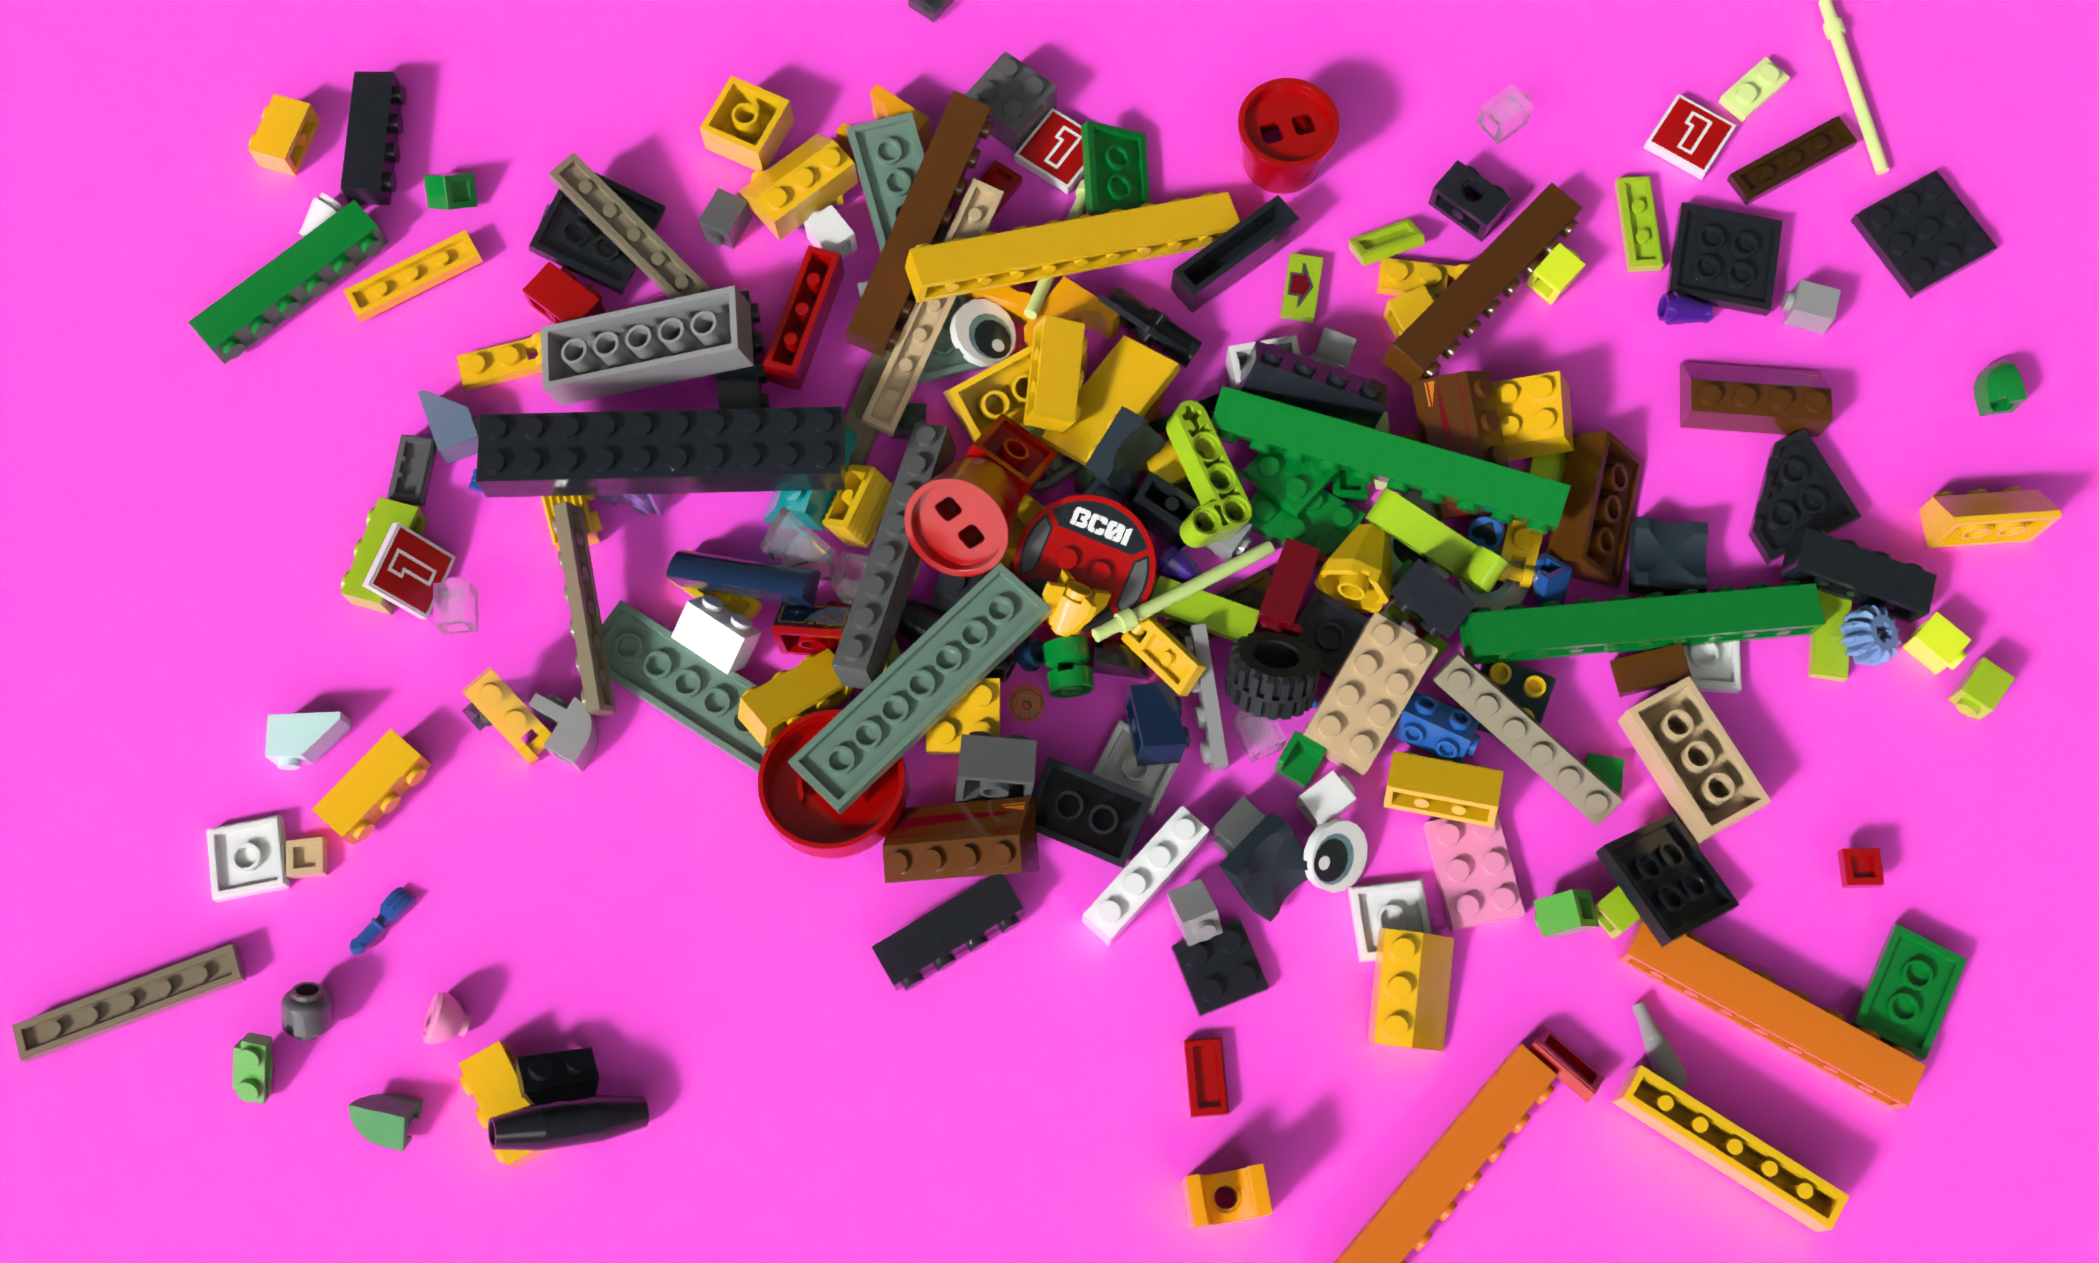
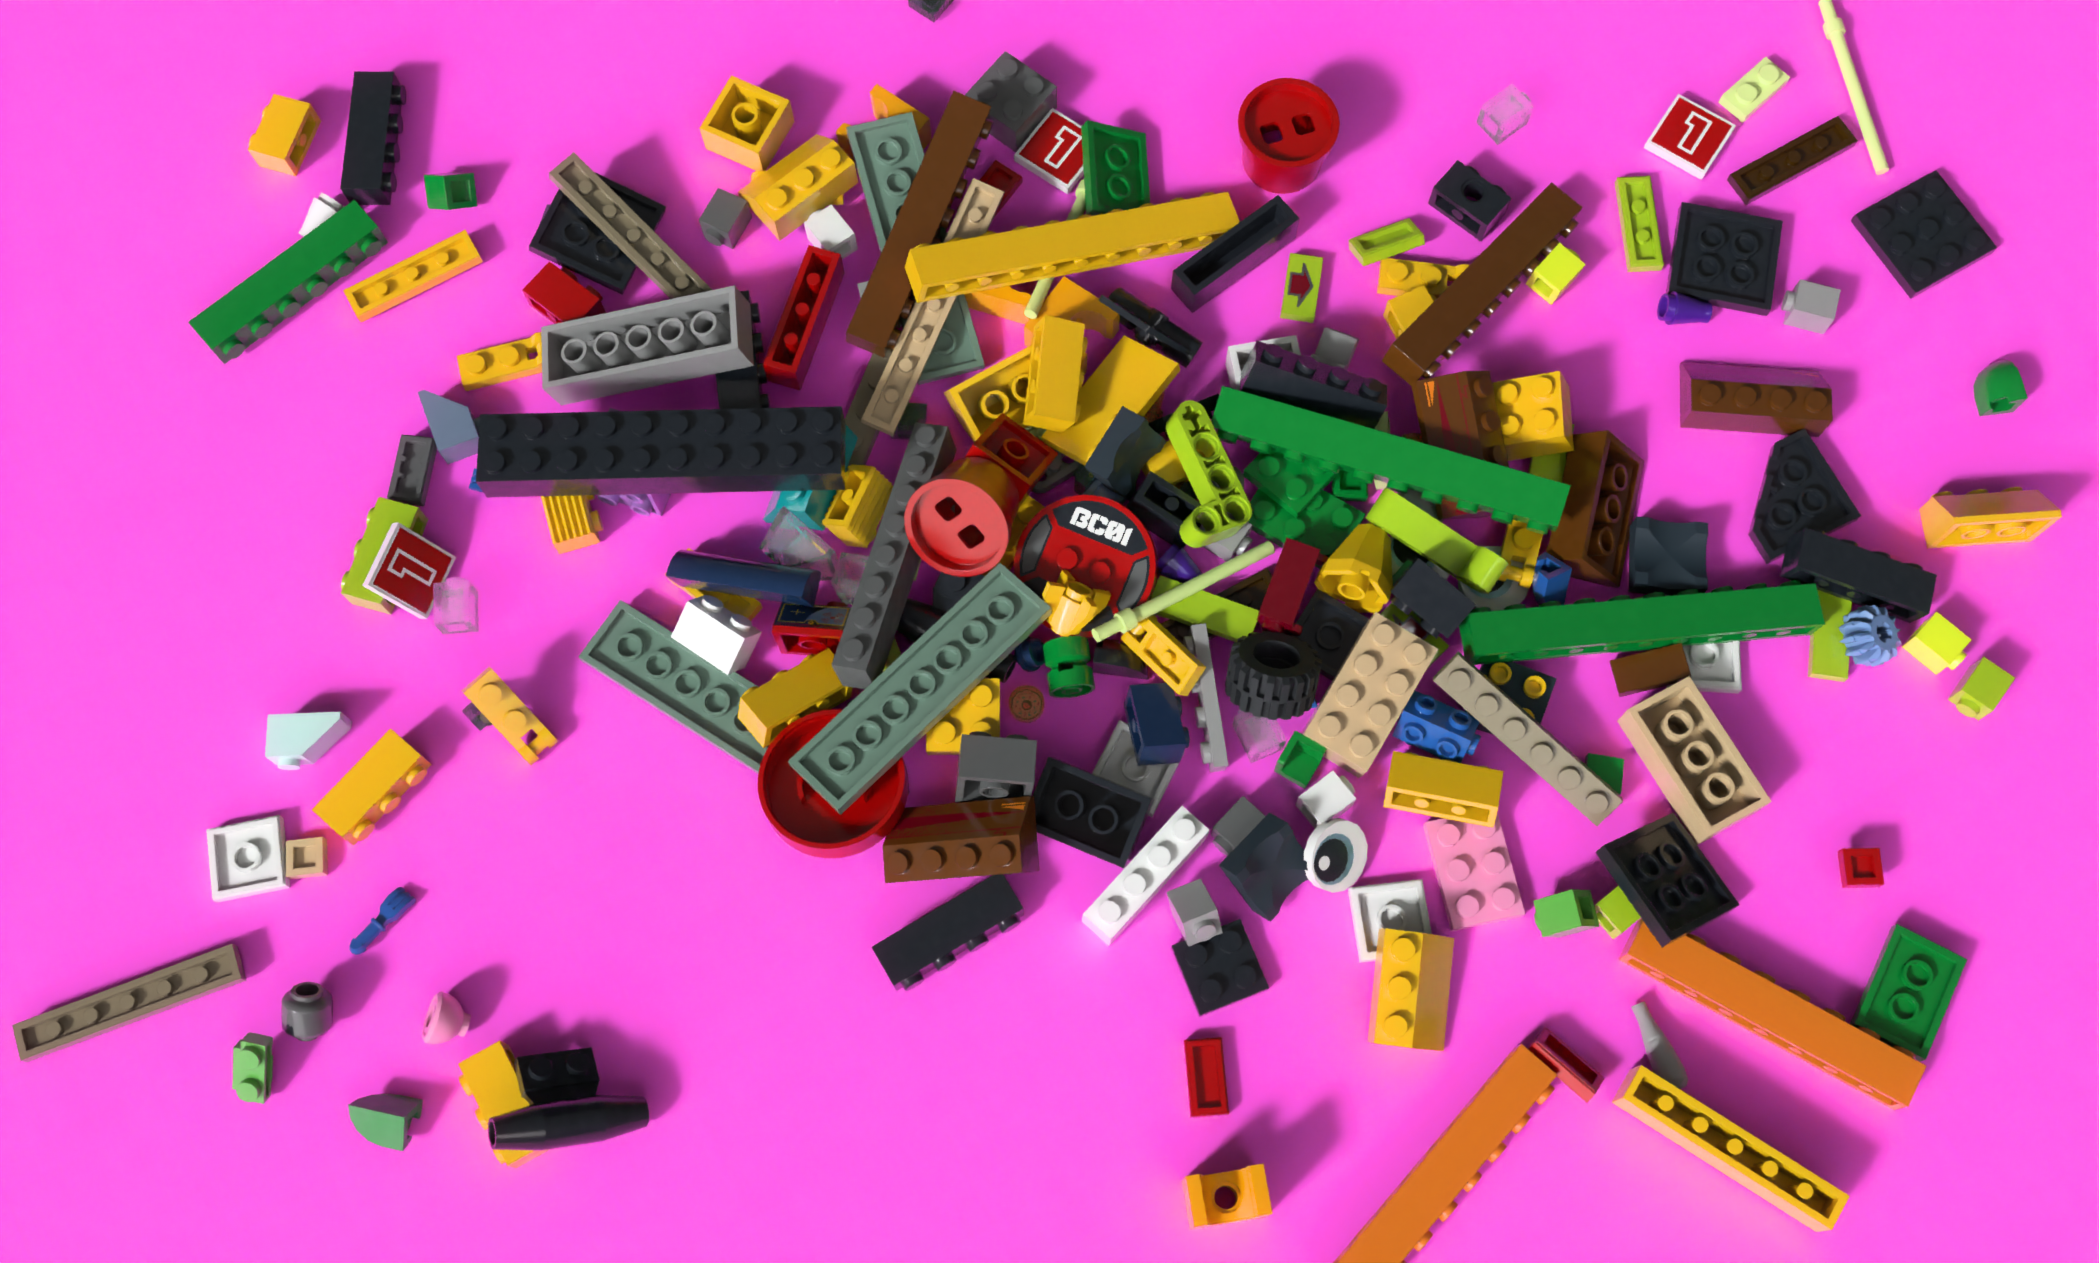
light grey brick [528,693,599,771] -> none
plate [552,501,617,717] -> none
tile [950,299,1016,367] -> none
blue tile [1468,513,1506,550] -> none

